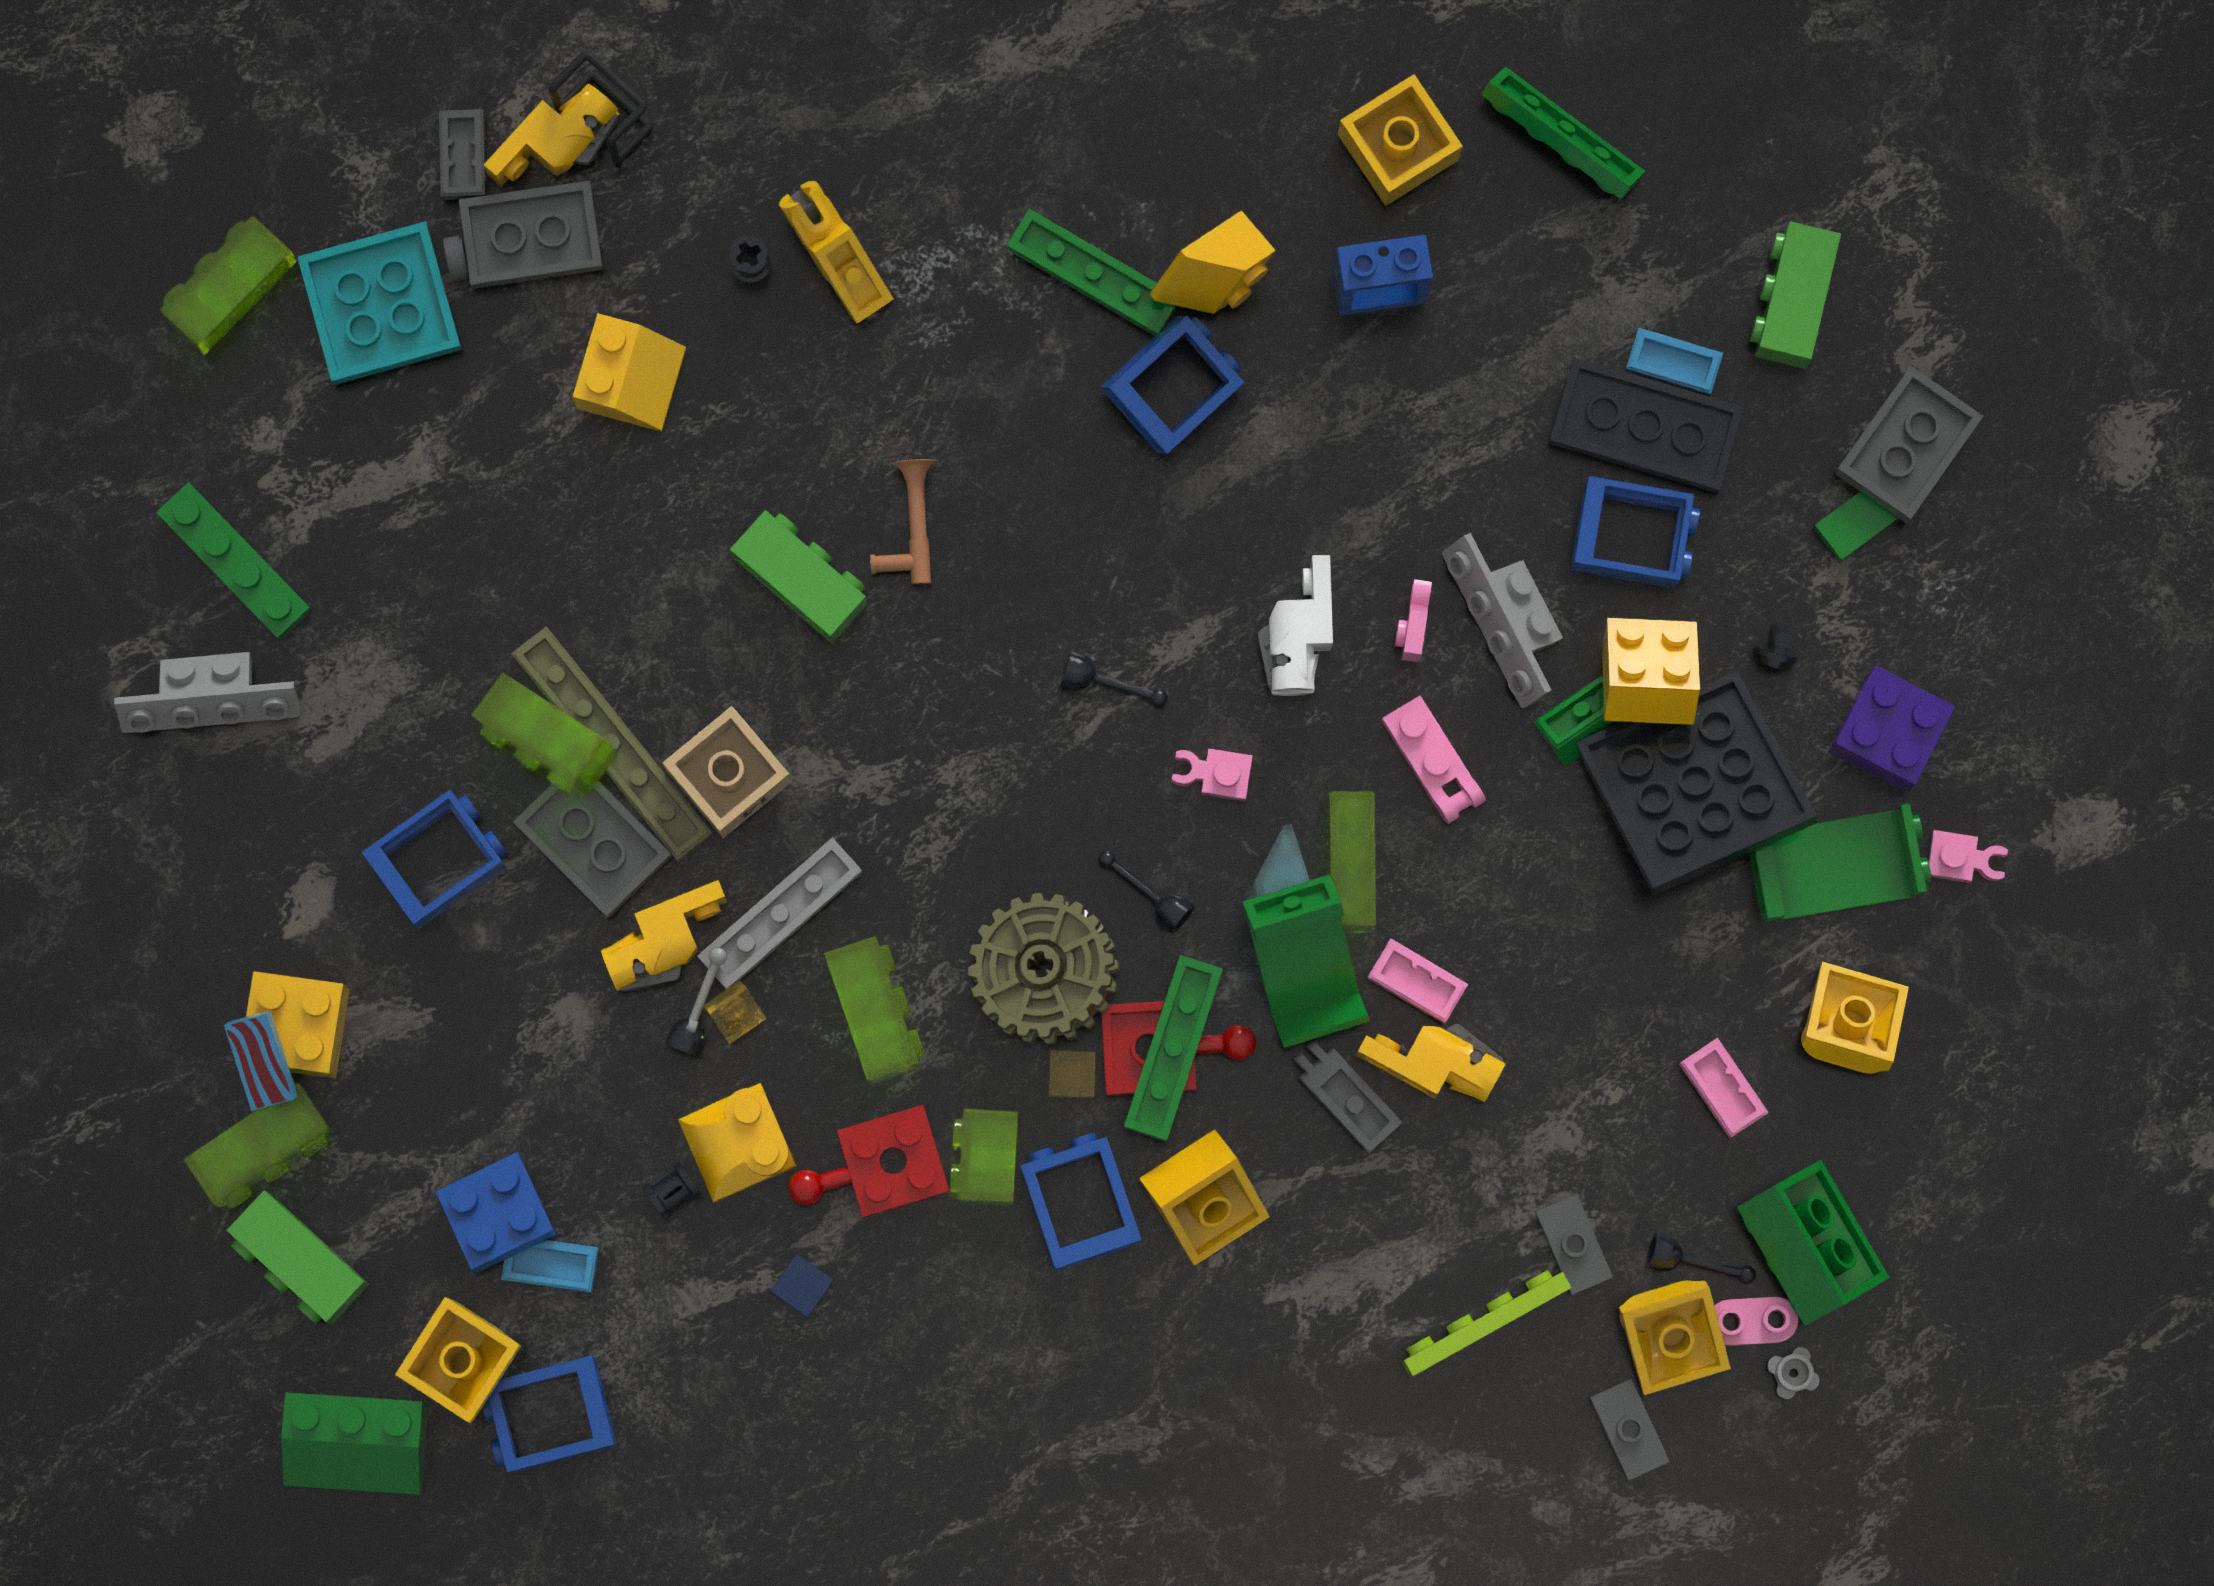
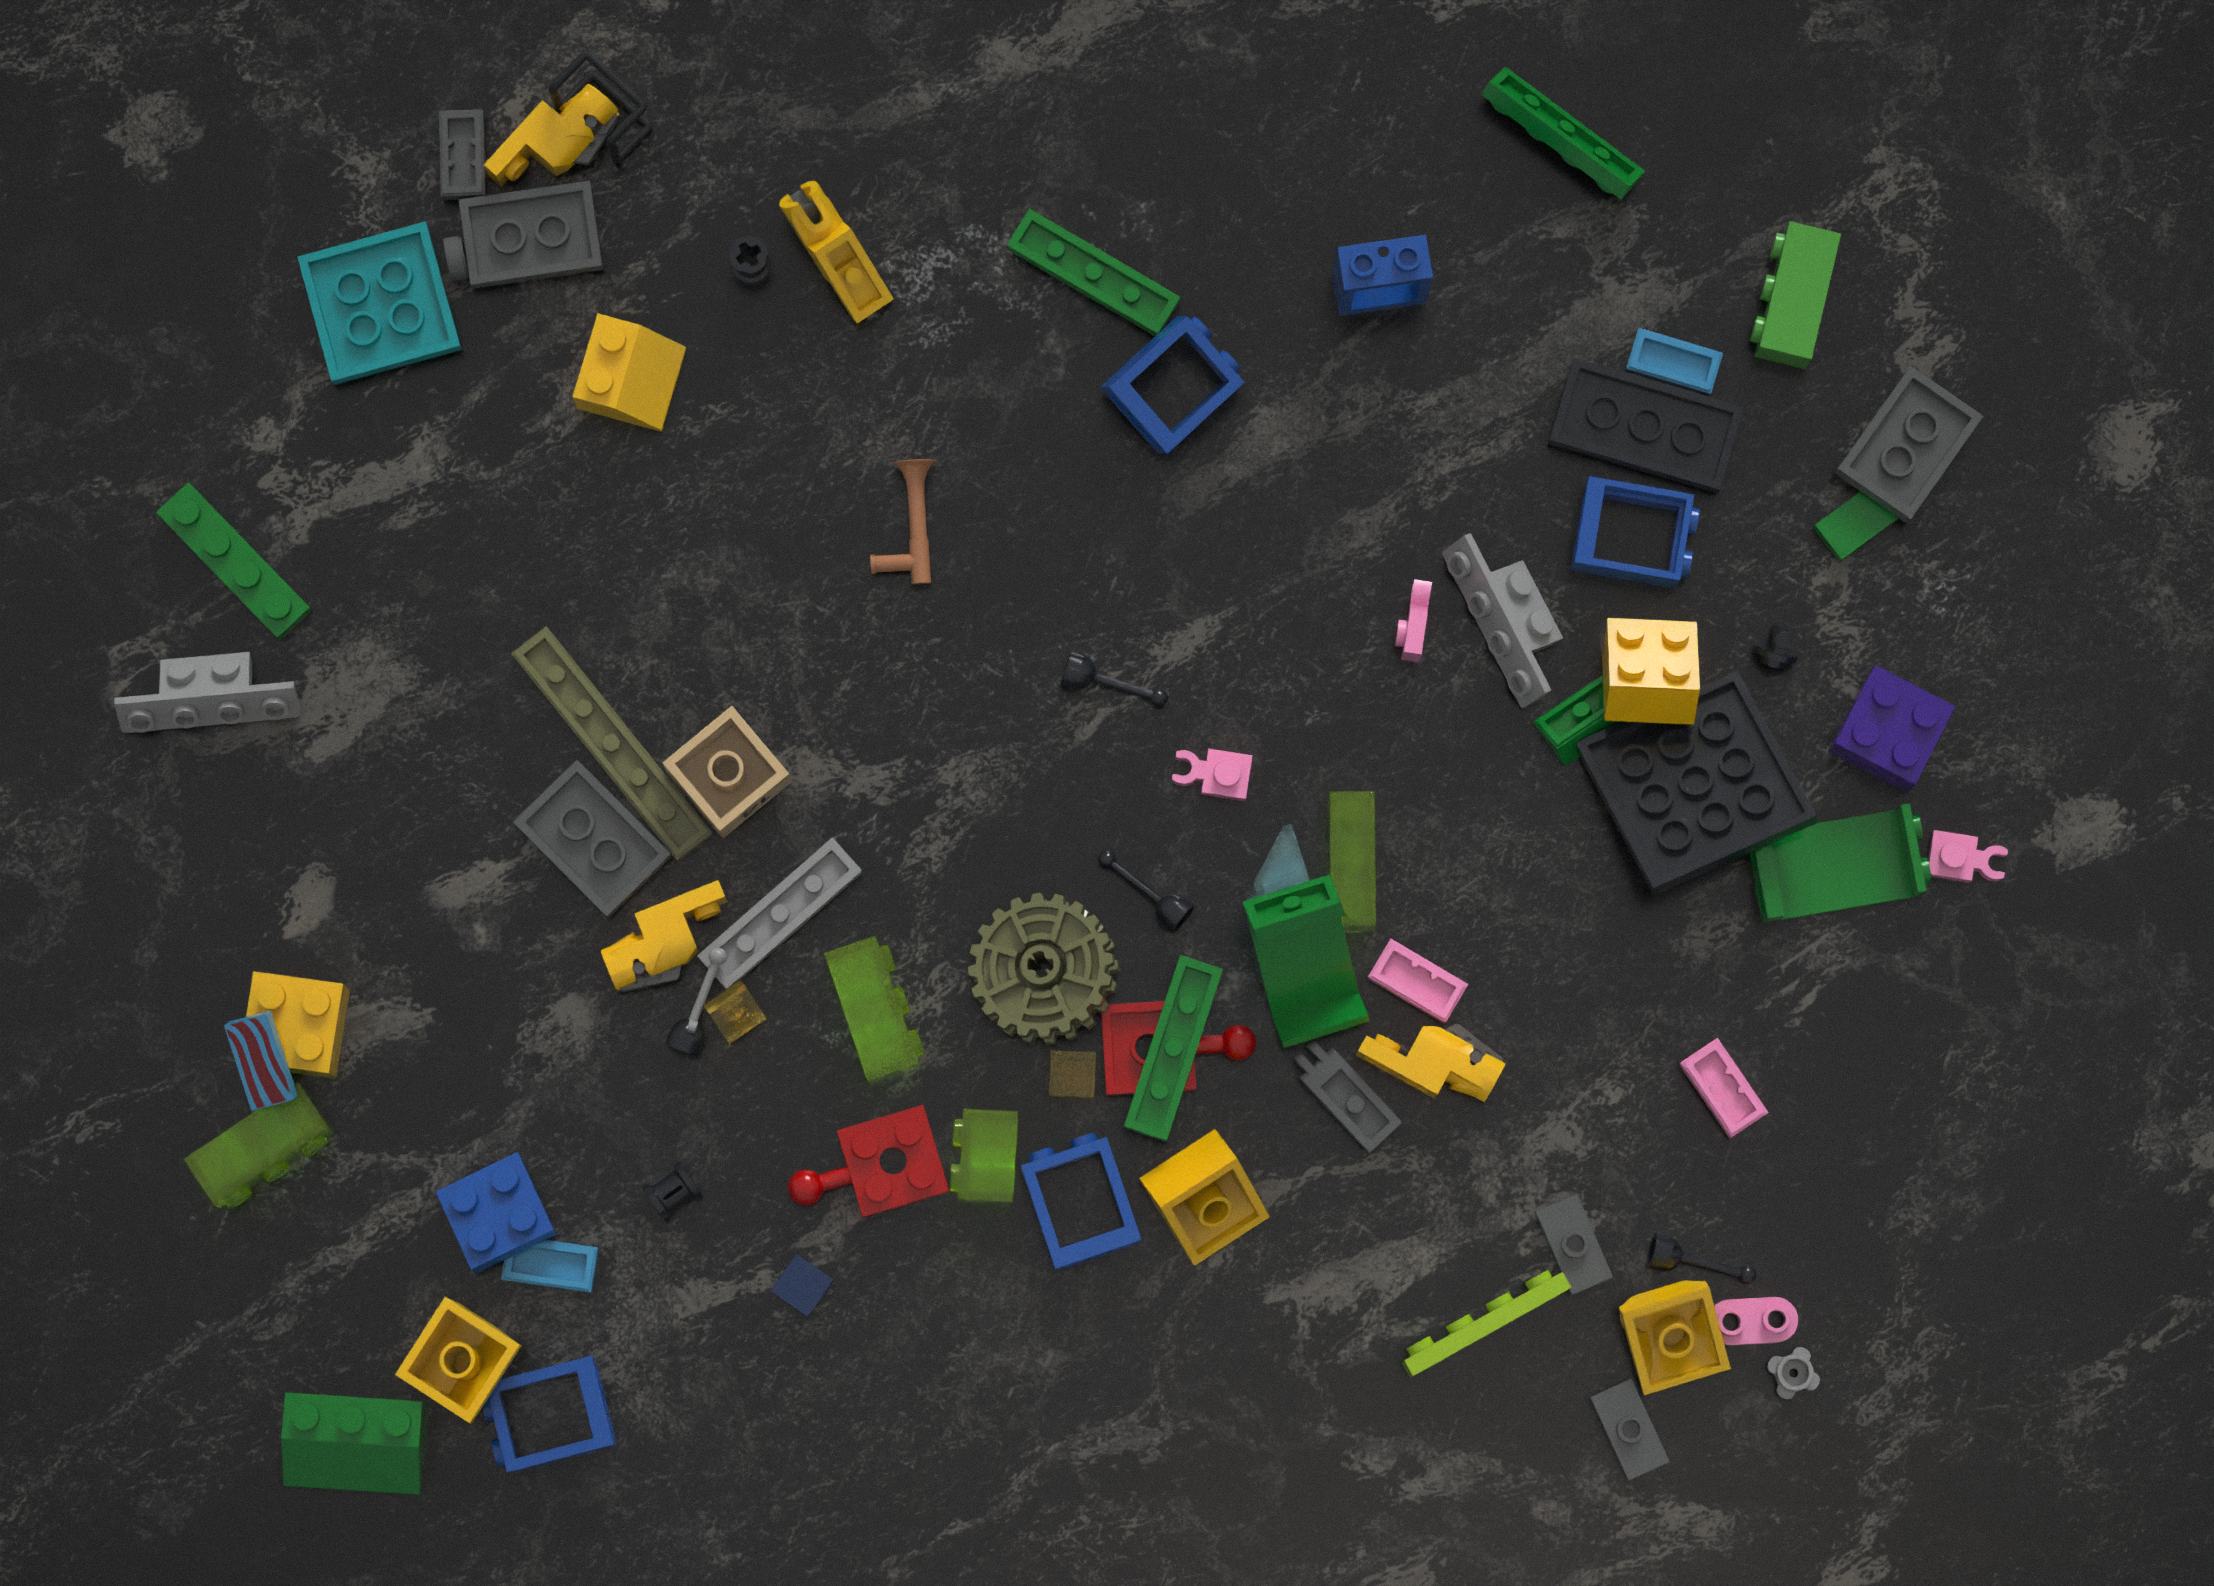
clear neon green brick [159,215,297,355] -> none
bright green brick [226,1190,369,1325] -> none
blue window [362,790,507,930] -> none
clear neon green brick [471,672,618,797] -> none
yellow slope [678,1083,797,1203] -> none
bright green brick [730,510,867,644] -> none
yellow slope [1150,210,1276,314] -> none
white plate [1257,555,1333,696] -> none
yellow brick [1338,74,1463,206] -> none
bright pink plate [1381,695,1486,824] -> none
green slope [1737,1160,1890,1326] -> none
yellow slope [1801,962,1909,1074] -> none

